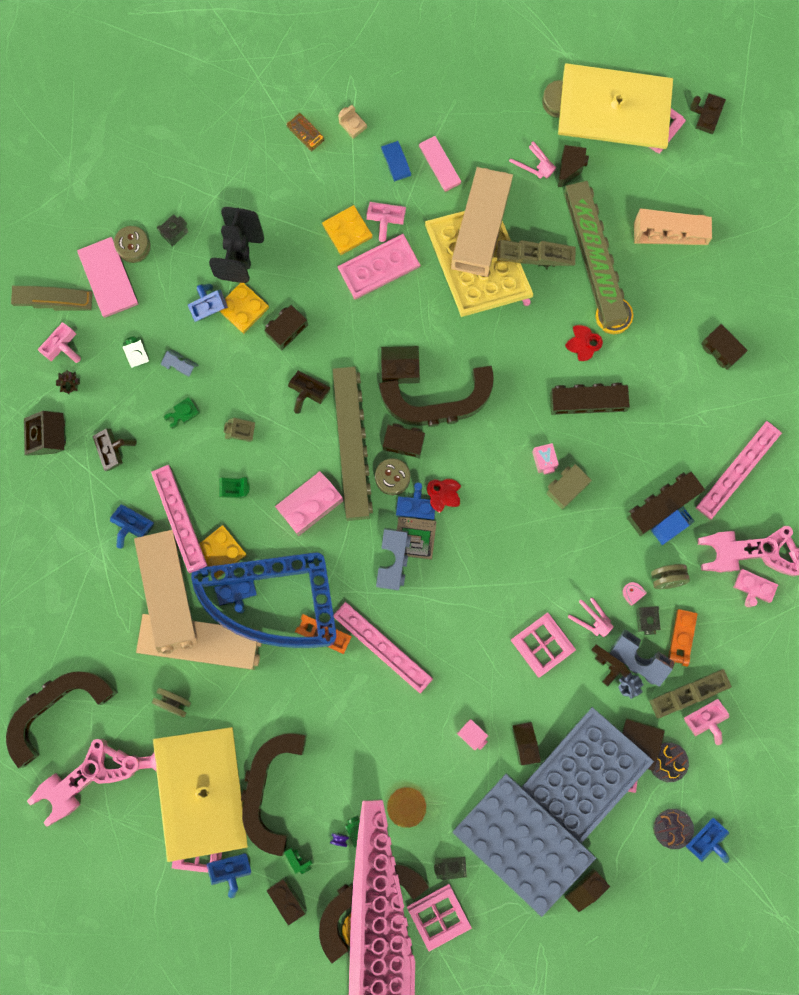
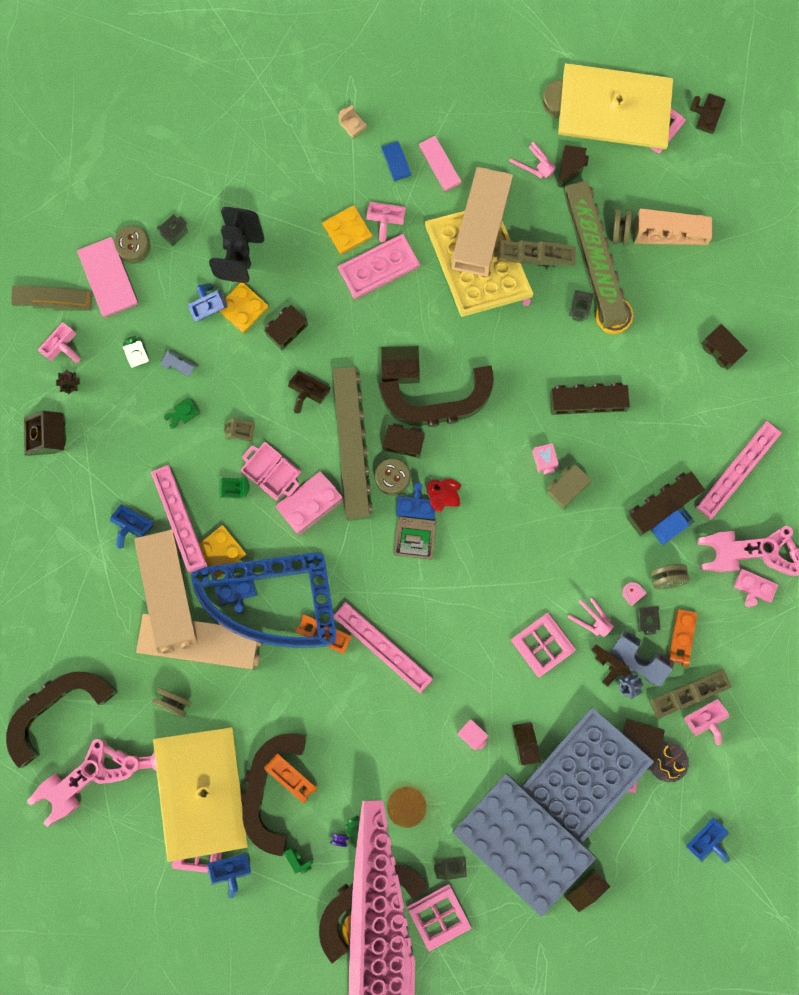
plate [92,428,137,471] -> none
dark brown brick [266,876,307,926] -> none
clear orange tile [286,113,325,152] -> none
sand blue arch [376,528,411,590] -> none
red plate [565,325,603,361] -> none
tile [653,809,694,849] -> none
none -> bright pink piece [241,442,301,501]
none -> orange plate [265,753,318,803]
none -> clear smoke brick [569,290,594,322]
none -> olive head [613,209,632,245]

